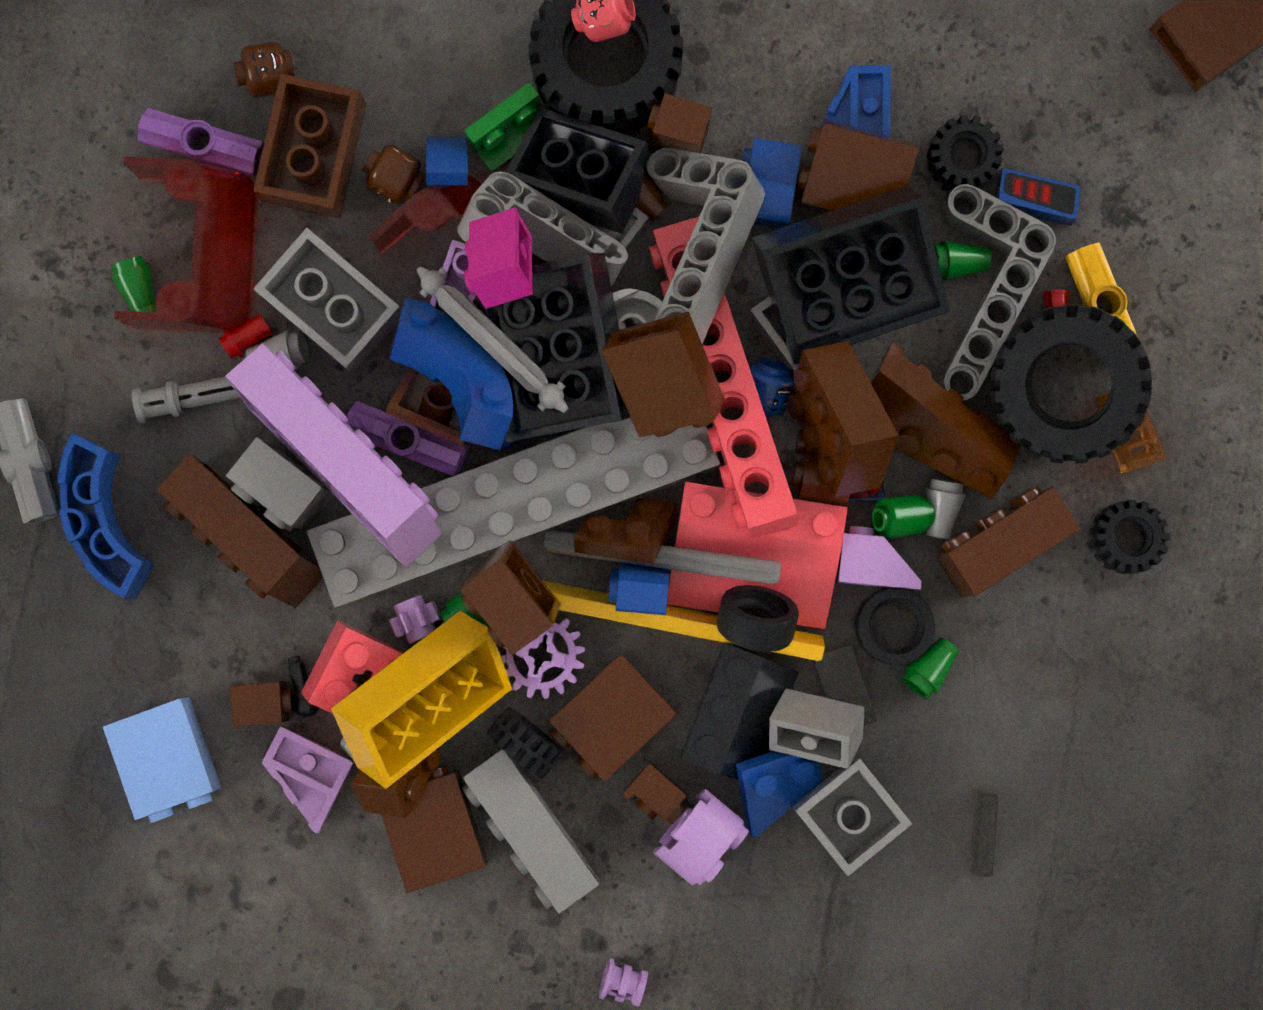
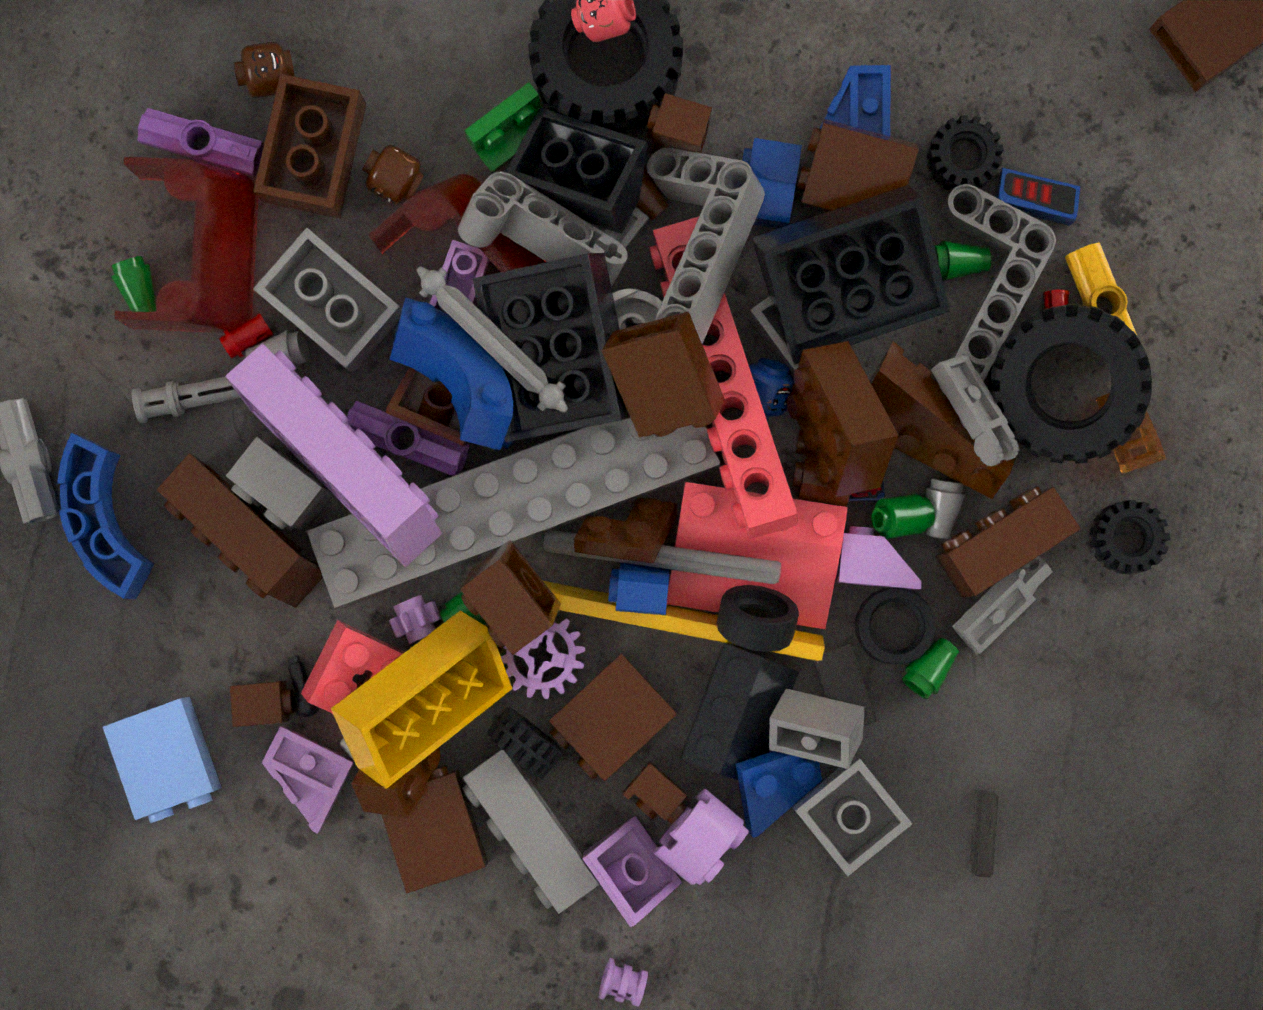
blue slope [426,136,468,186] -> none
dark pink brick [464,207,533,309] -> none
none -> lavender slope [582,816,682,927]
none -> light grey hinge [931,355,1020,467]
none -> light grey hinge [952,556,1053,654]

